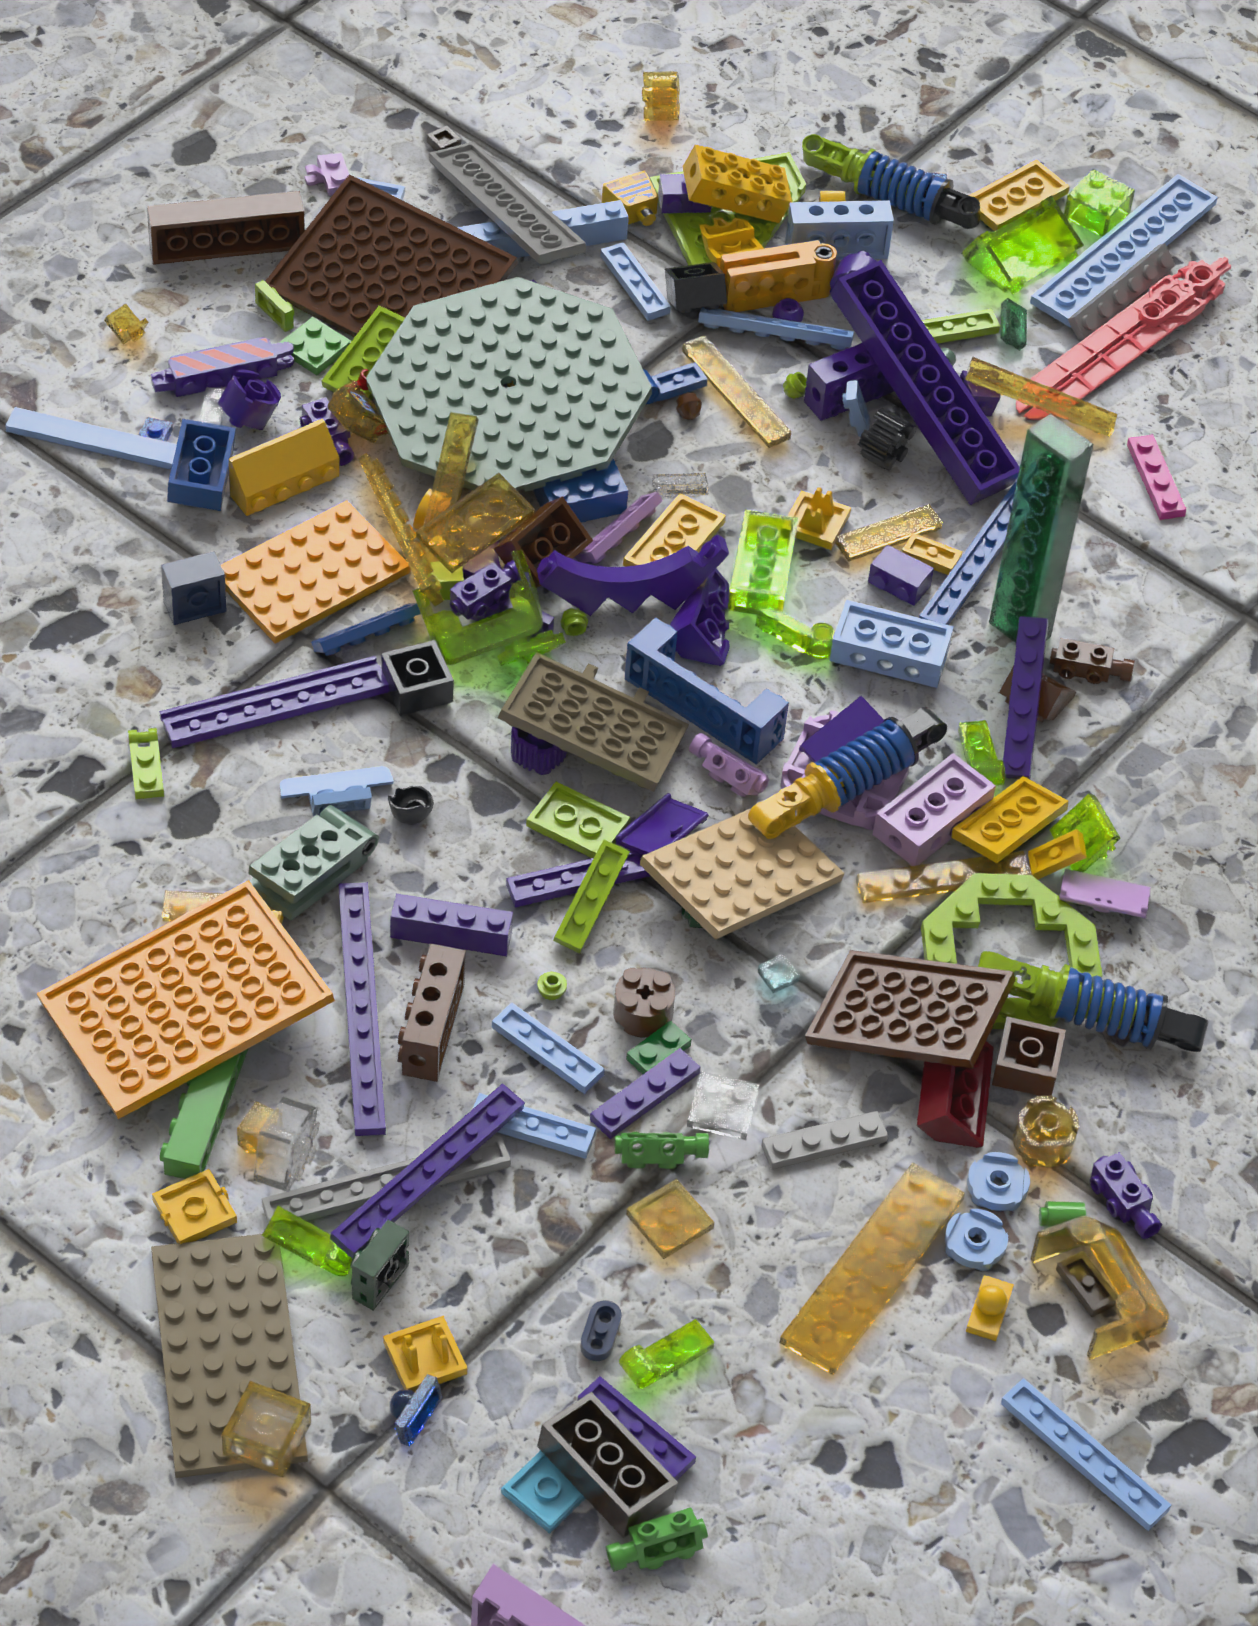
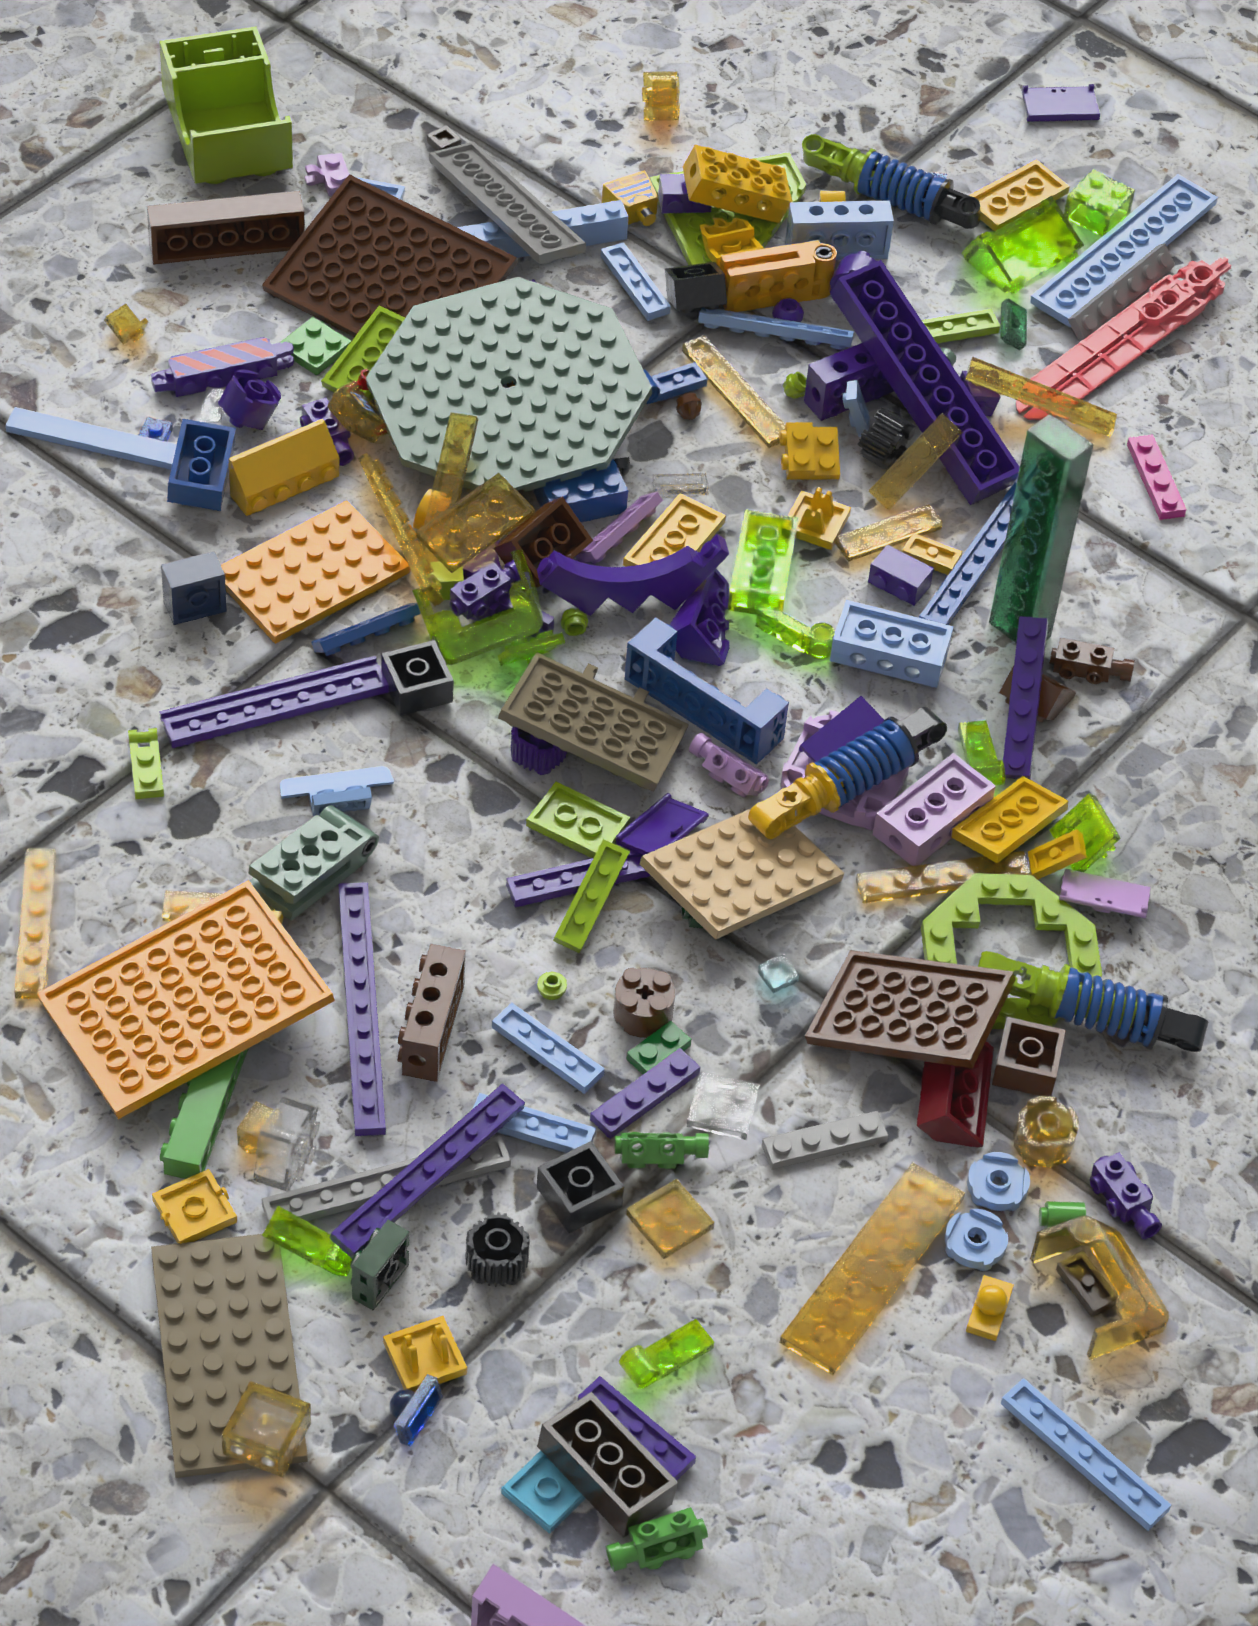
lime plate [255,280,295,332] -> none
black hair [388,786,434,825] -> none
dark purple brick [390,893,513,957] -> none
dark blue plate [580,1300,622,1361] -> none
none -> clear yellow plate [14,848,56,999]
none -> lime piece [159,26,293,184]
none -> black brick [465,1212,530,1287]
none -> black brick [537,1141,624,1233]
none -> black hinge [614,457,630,476]
none -> yellow plate [780,422,840,480]
none -> clear yellow plate [869,413,963,510]
none -> door [1021,84,1100,122]

